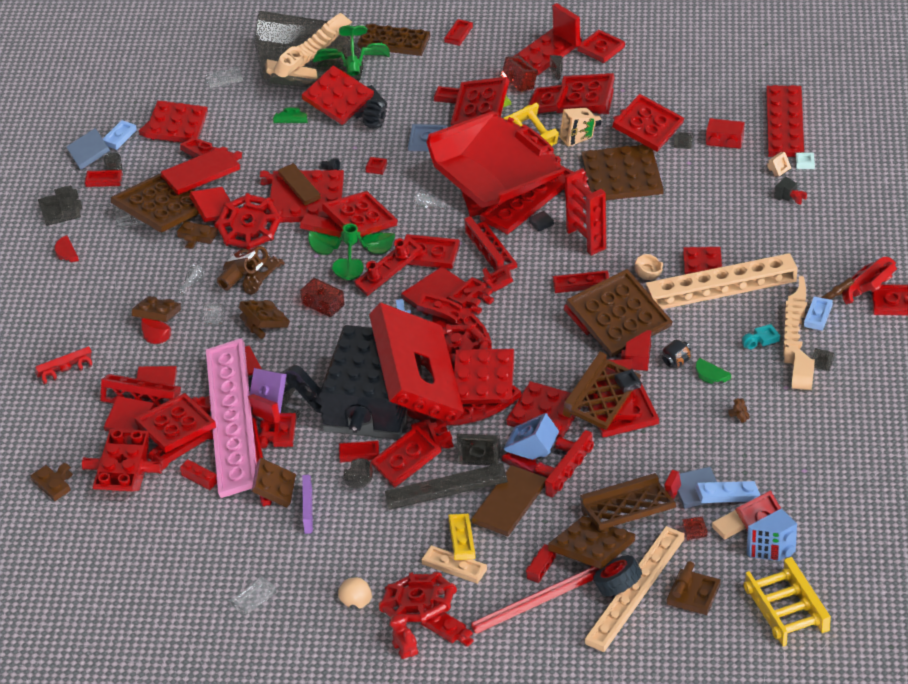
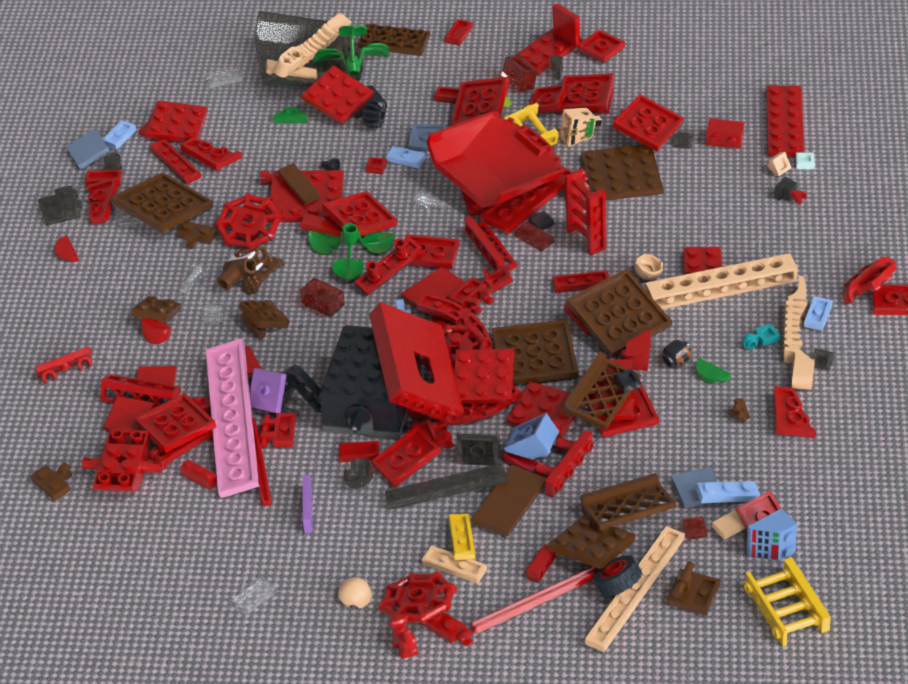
red tile [161,147,240,195] -> none
red tile [189,187,231,222] -> none
red tile [248,394,280,423] -> none
reddish brown plate [251,458,296,508] -> none
red tile [664,470,681,500] -> none
reddish brown piece [821,277,854,300] -> none
none -> red wing [87,177,120,225]
none -> red tile [150,139,201,185]
none -> light blue plate [386,146,426,169]
none -> reddish brown plate [492,319,579,385]
none -> clear red plate [515,221,554,252]
none -> red wing [773,386,816,438]

